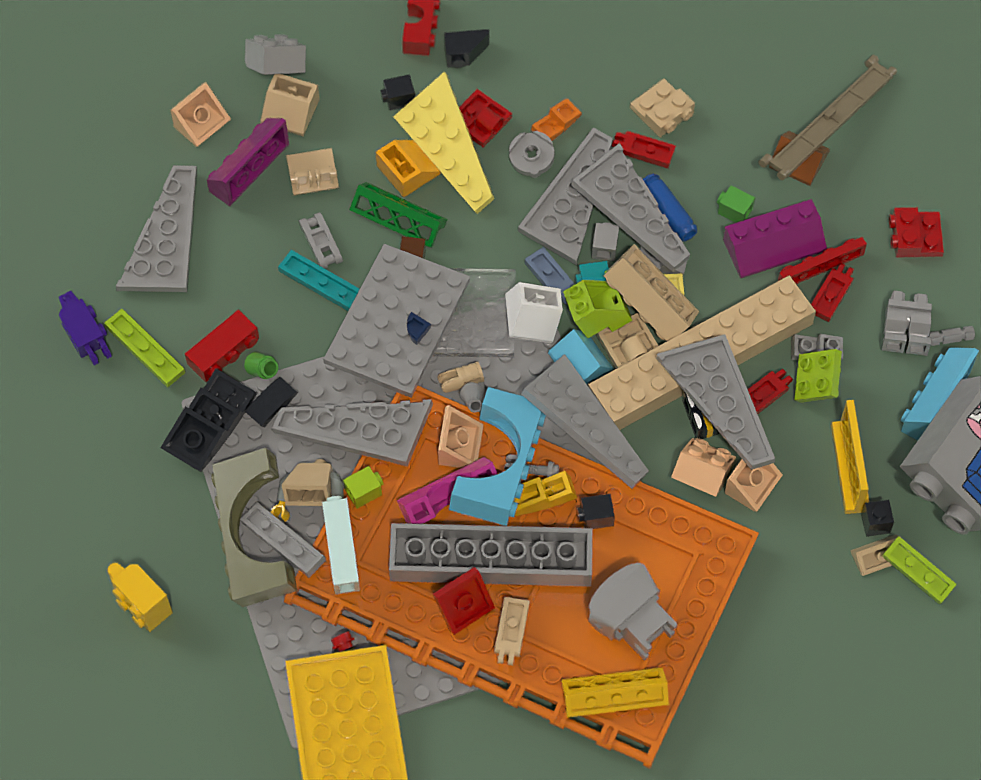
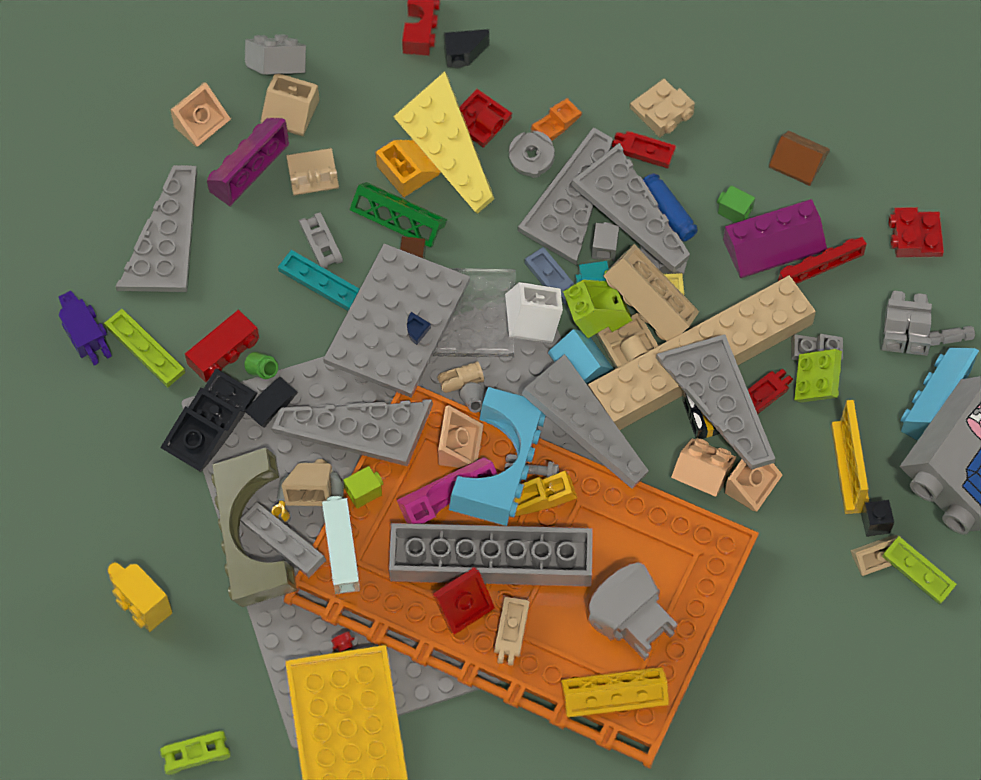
black brick [380,74,415,111] -> none
black brick [577,494,615,529] -> none
dark tan piece [758,55,897,180] -> none
red hinge [811,263,854,322] -> none
none -> lime plate [160,731,231,775]

